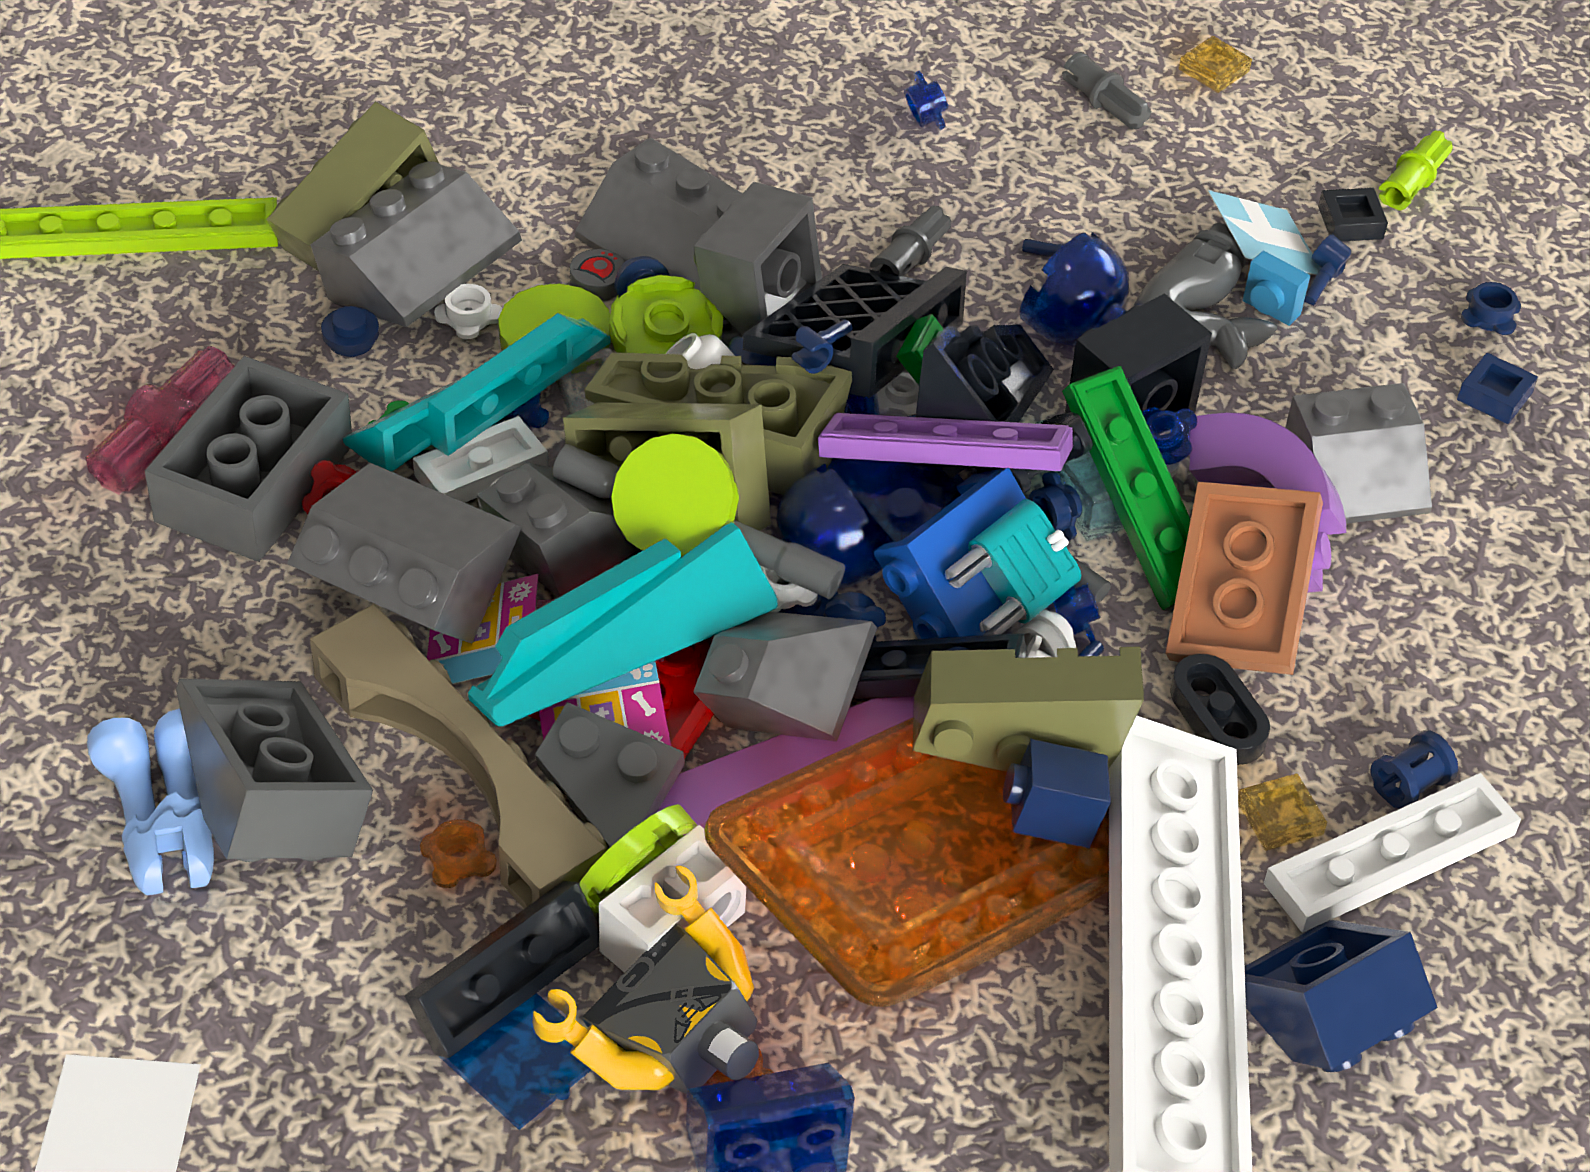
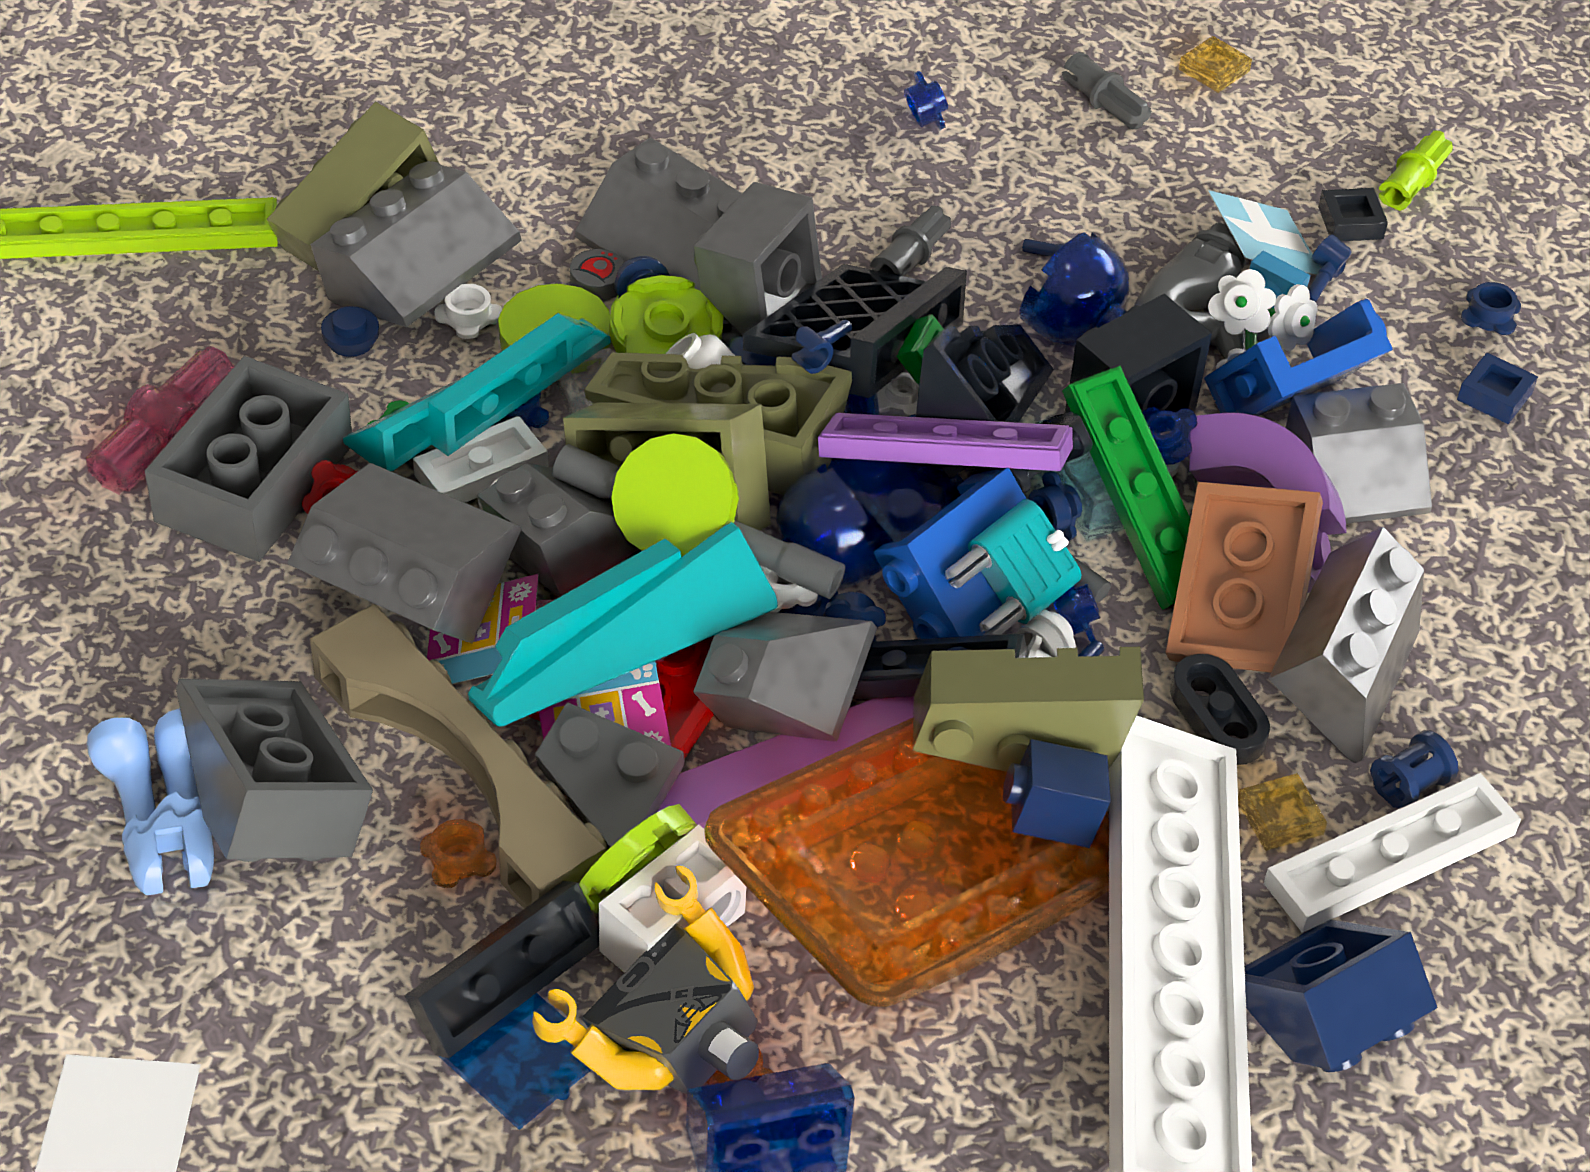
none -> blue panel [1204,298,1393,416]
none -> white plant [1208,269,1317,369]
none -> flat silver slope [1268,527,1424,763]

